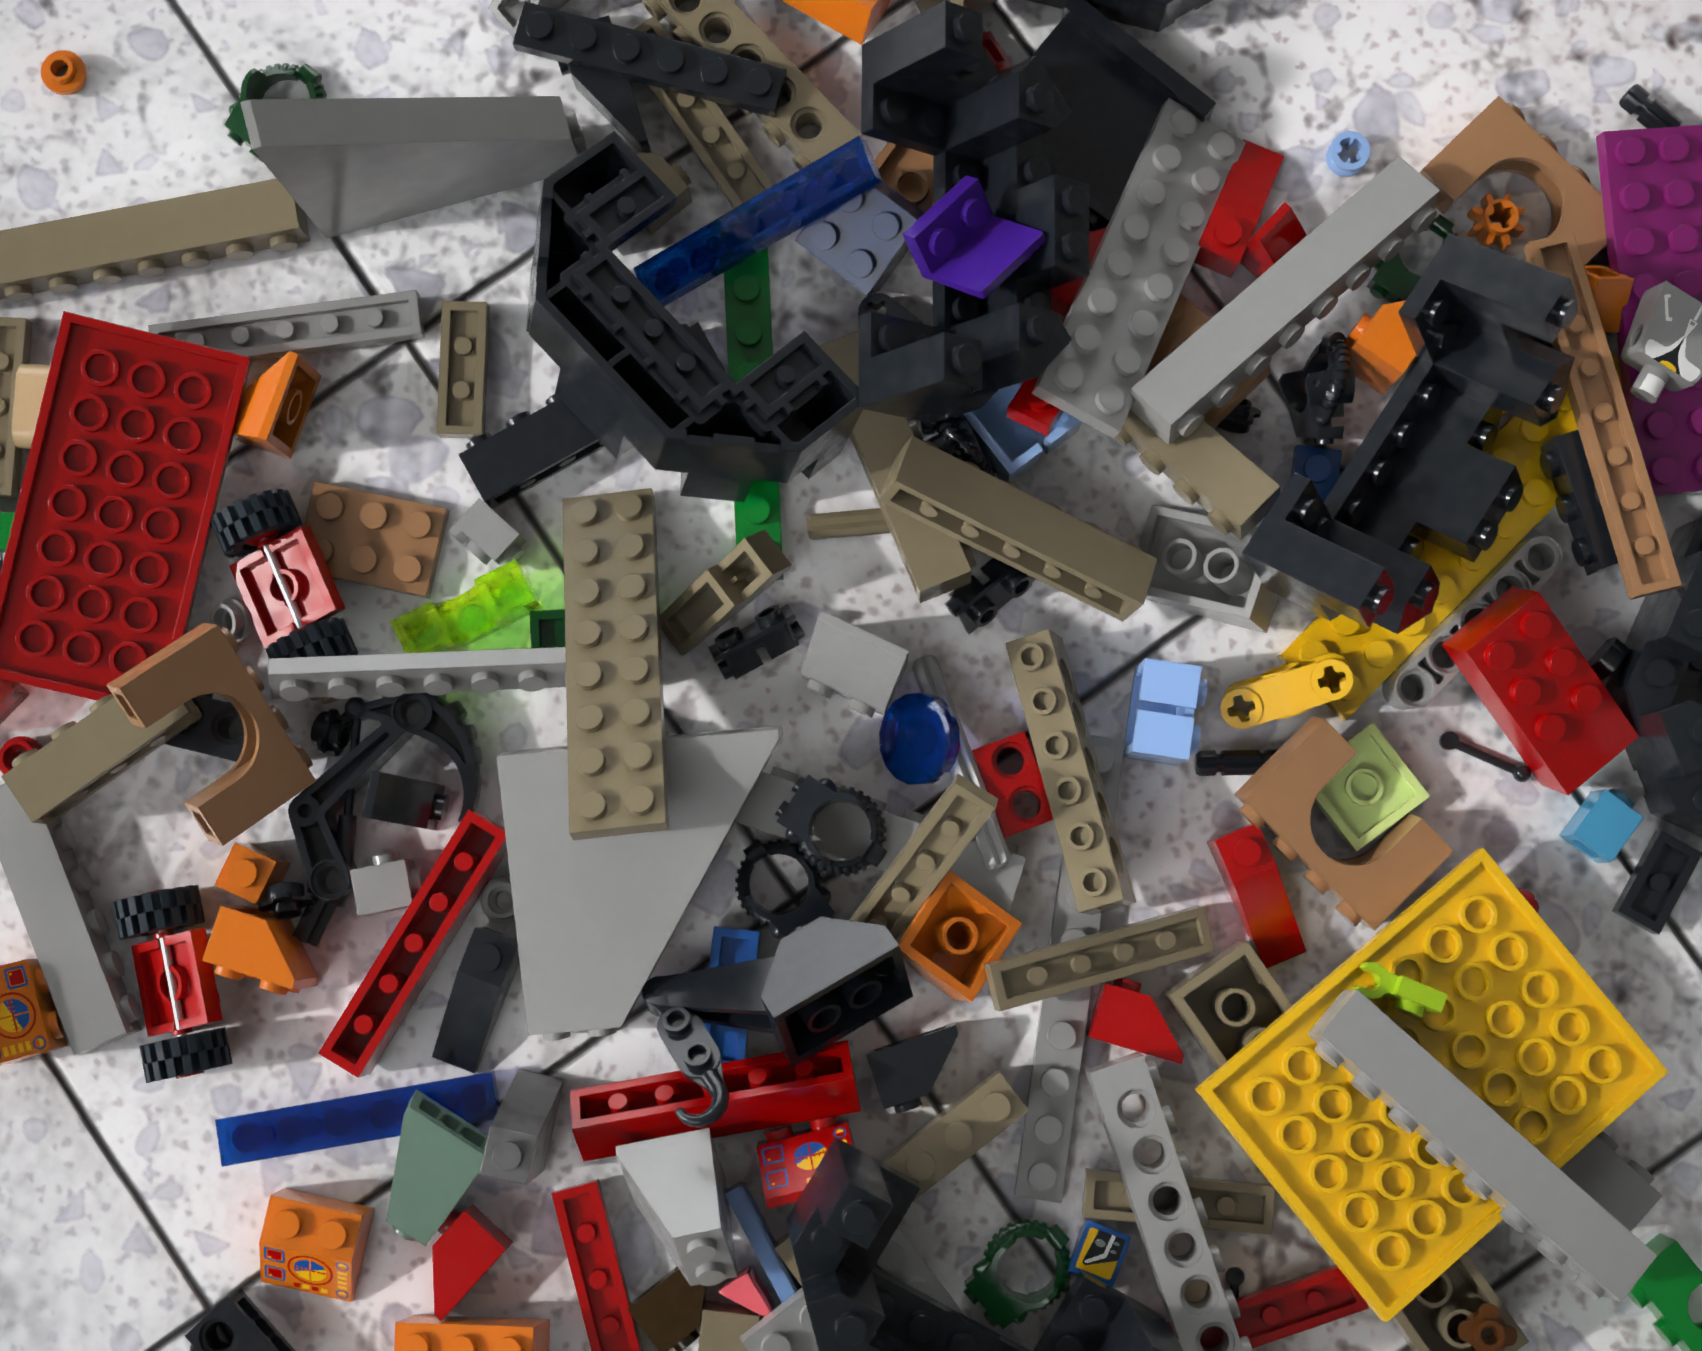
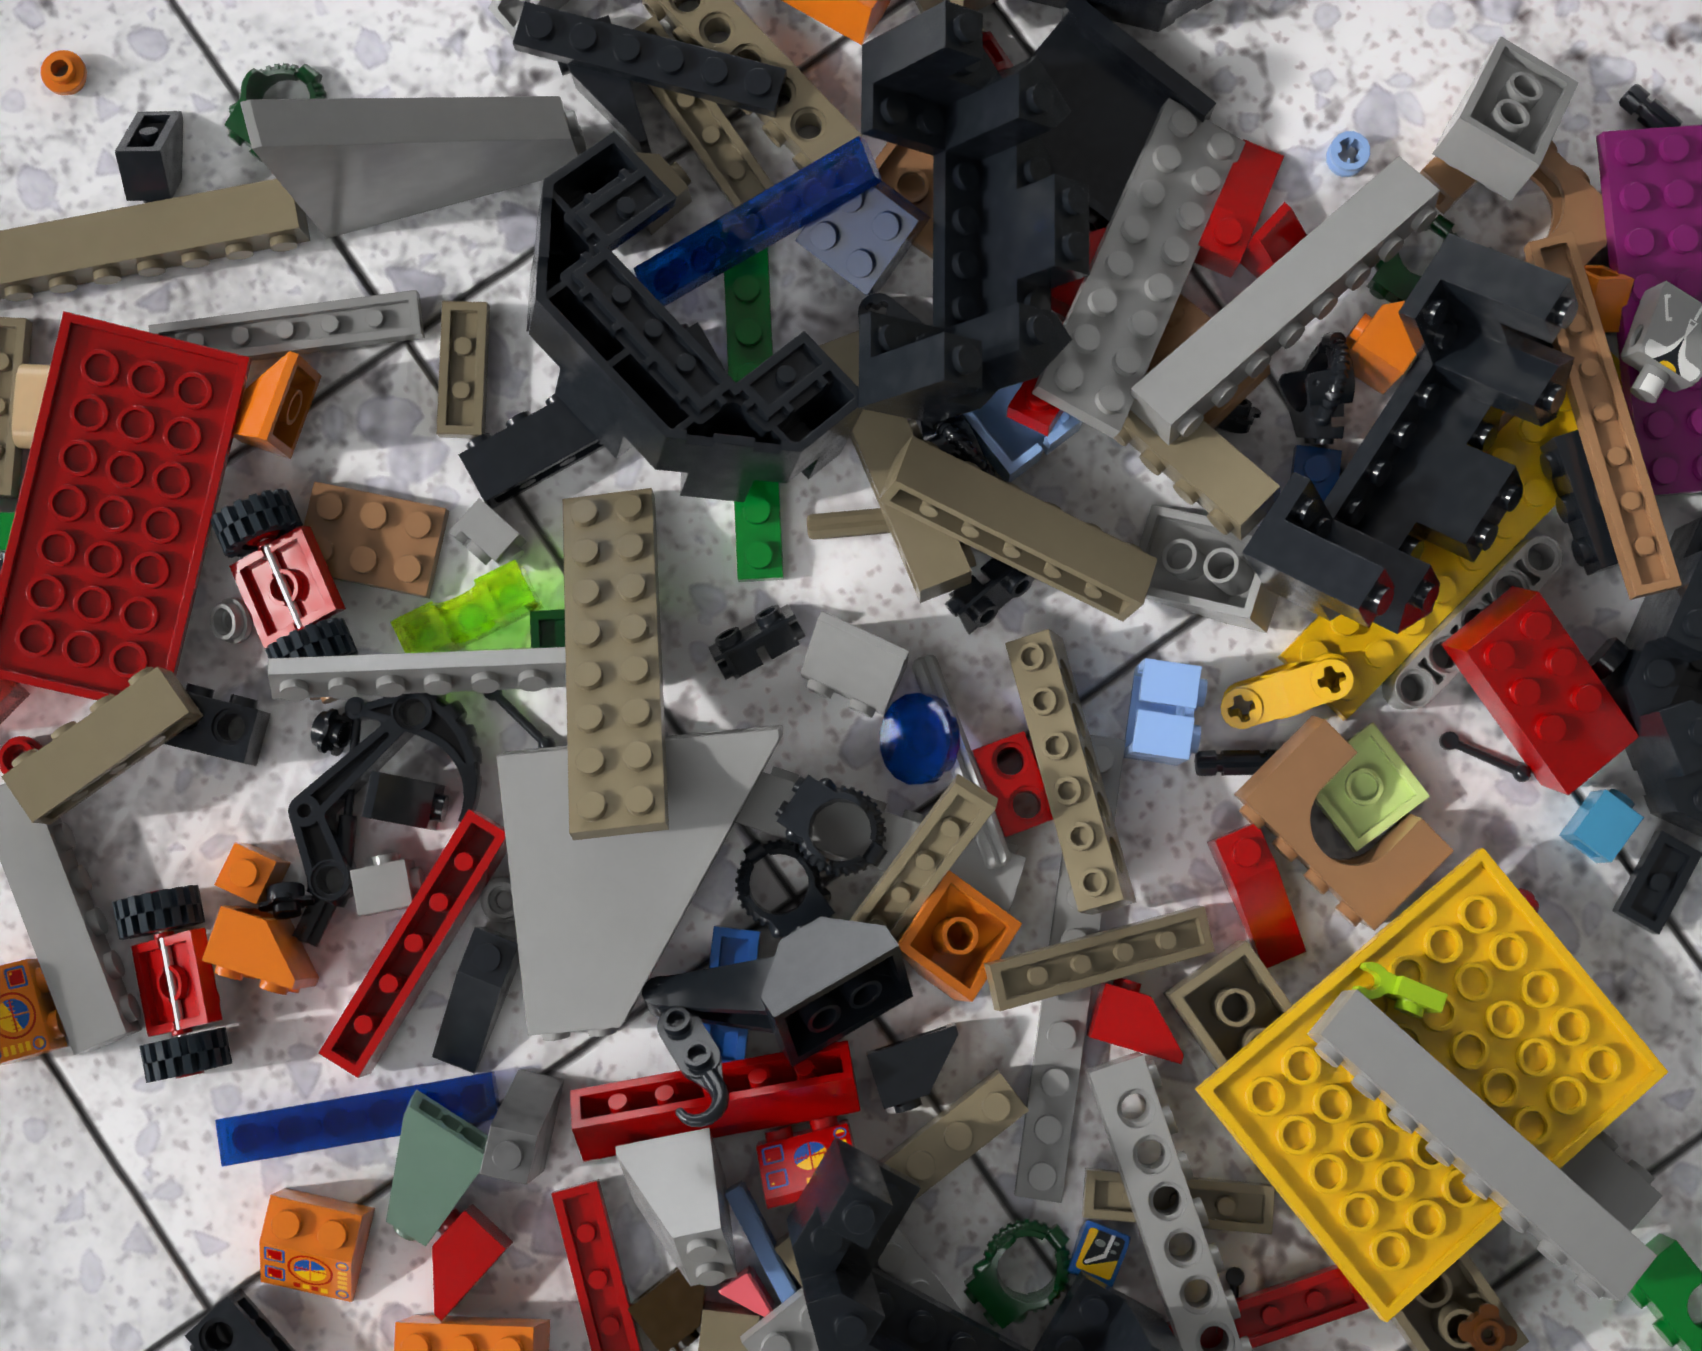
medium nougat arch [107,623,316,846] -> none
dark tan slope [660,529,792,656] -> none
dark purple bracket [902,175,1046,299] -> none
orange gear [1466,193,1525,251] -> none
none -> black slope [115,111,183,203]
none -> black hinge [483,690,556,748]
none -> light grey slope [1432,36,1579,201]

